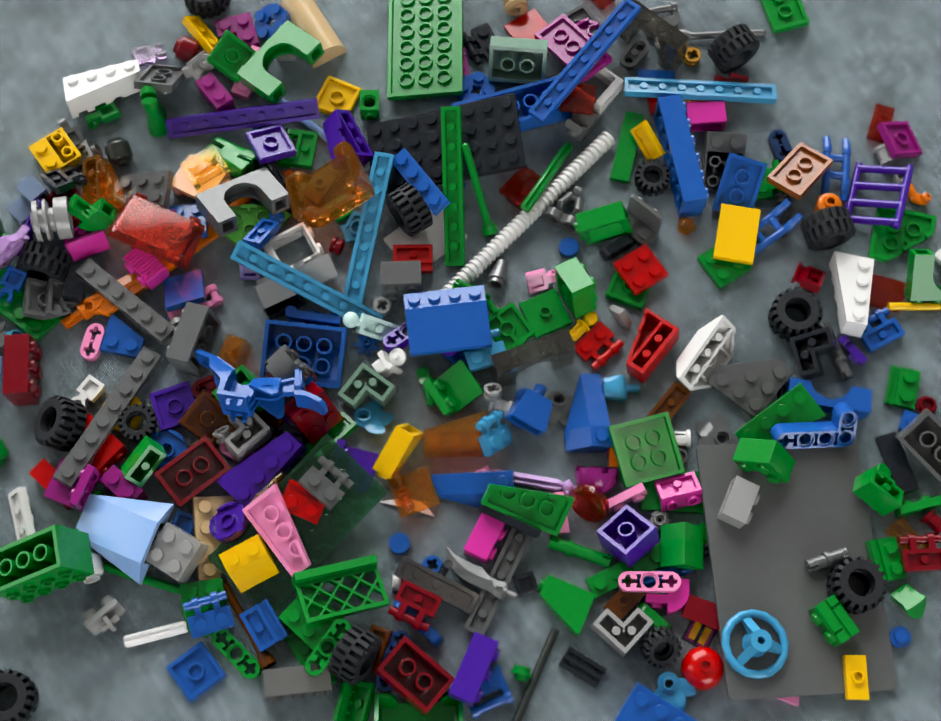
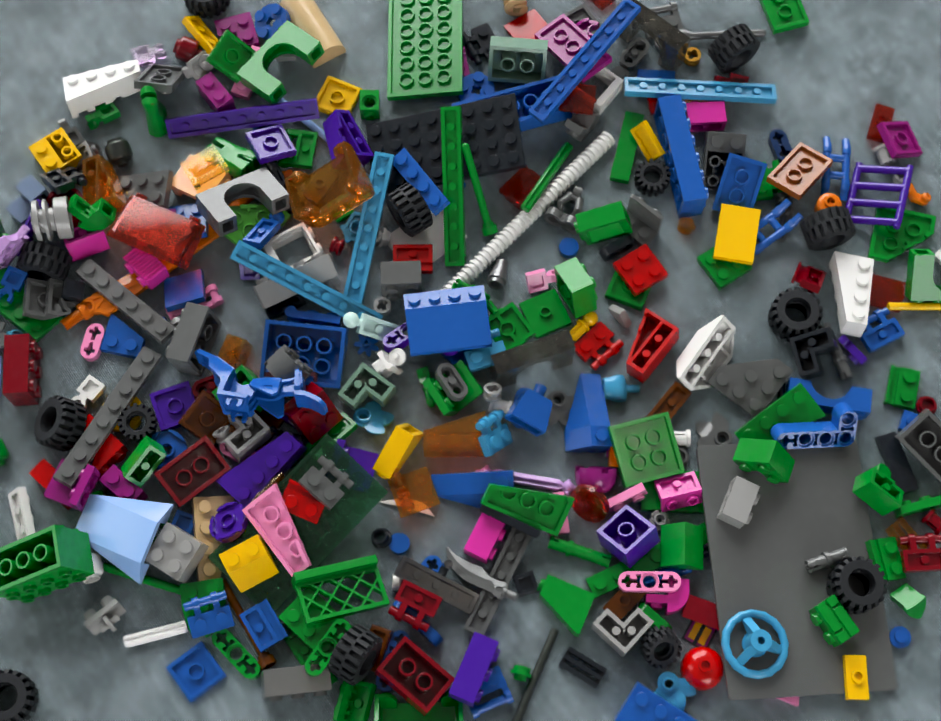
none -> black plate [371,528,392,549]
none -> light grey plate [376,227,391,247]
none -> dark grey plate [435,363,468,402]

